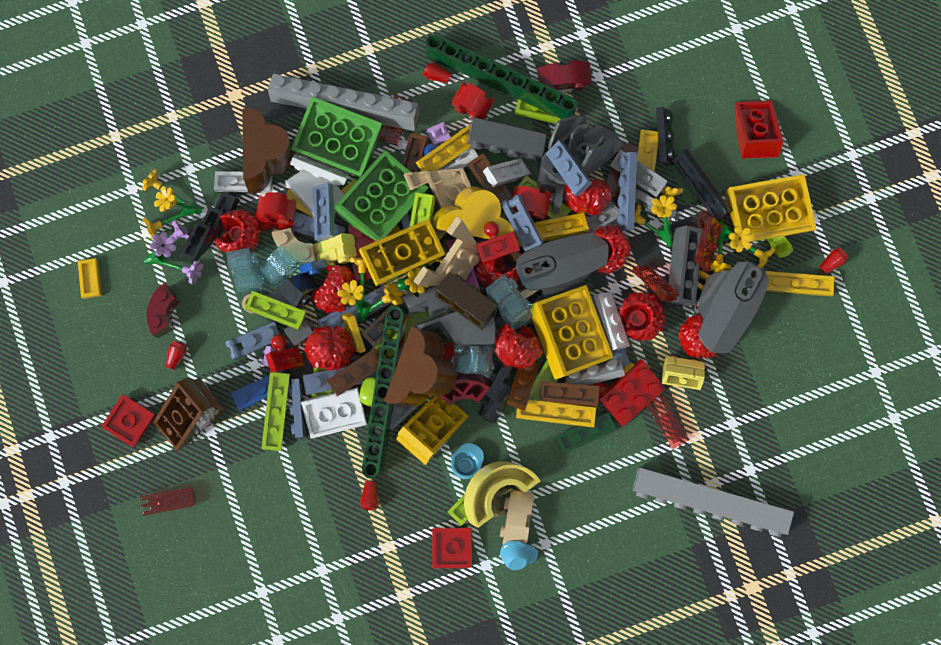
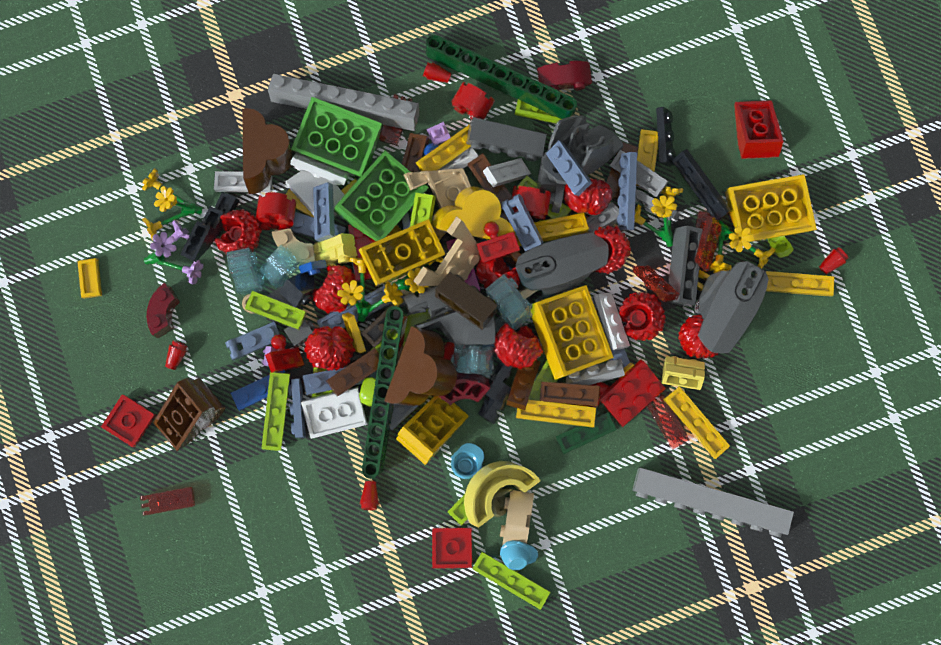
none -> lime plate [472,552,550,610]
none -> yellow plate [664,386,730,459]

